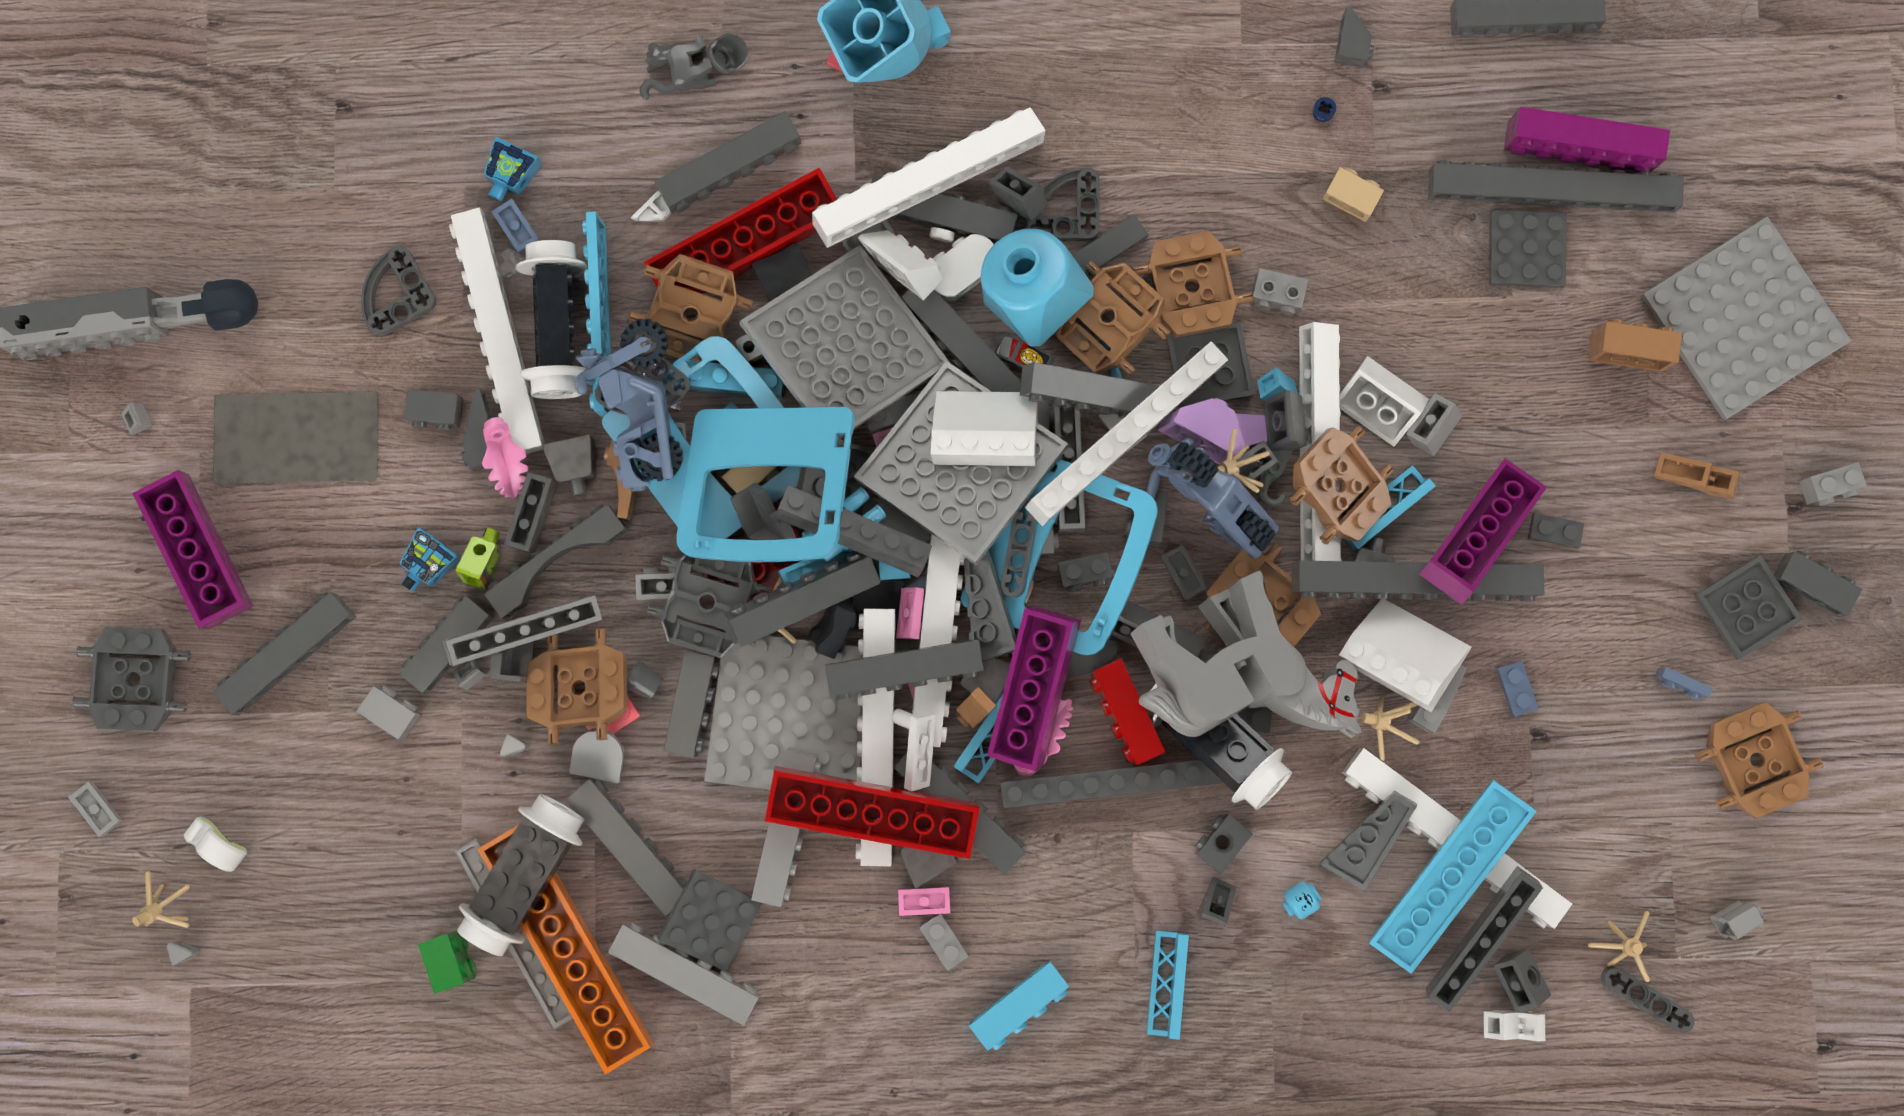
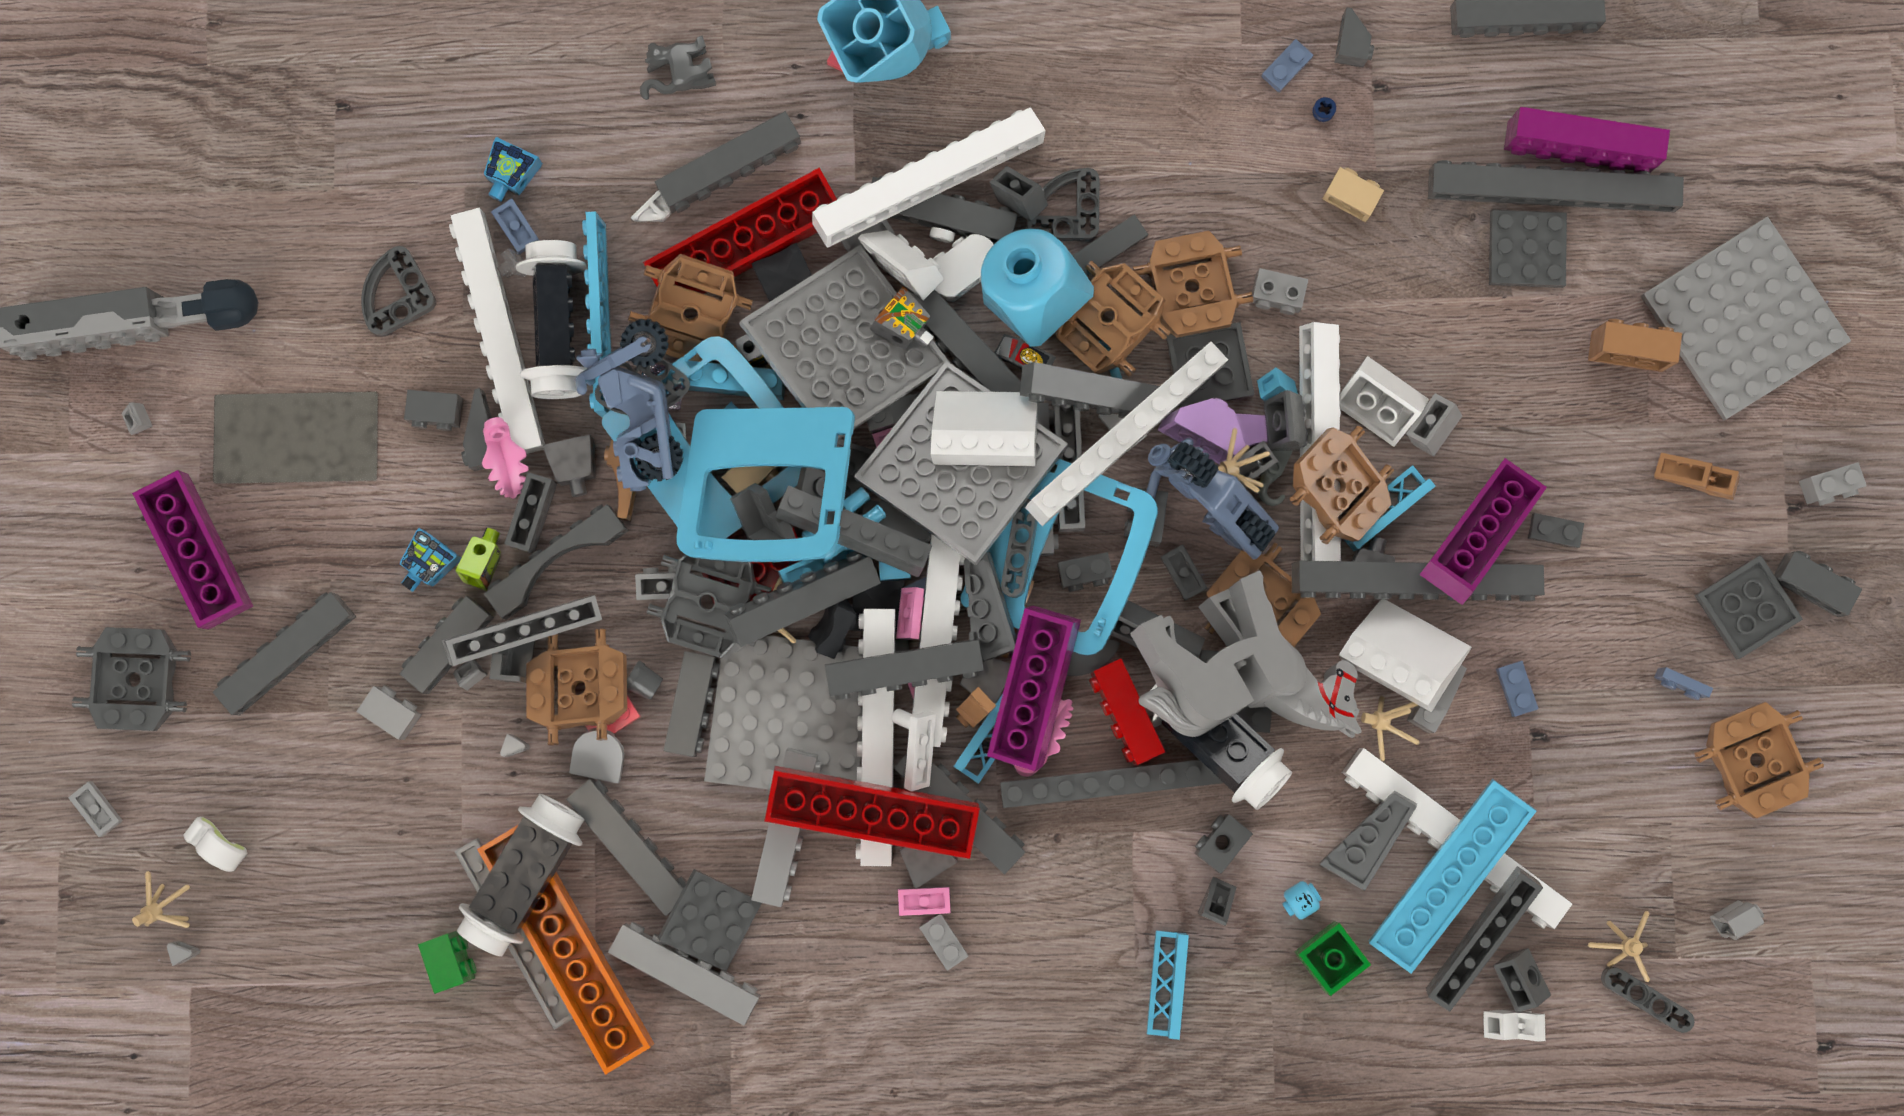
dark grey hair [708,33,748,74] -> none
medium azure brick [969,960,1069,1051] -> none
none -> torso [870,287,934,349]
none -> sand blue plate [1261,39,1314,93]
none -> green brick [1294,921,1371,996]

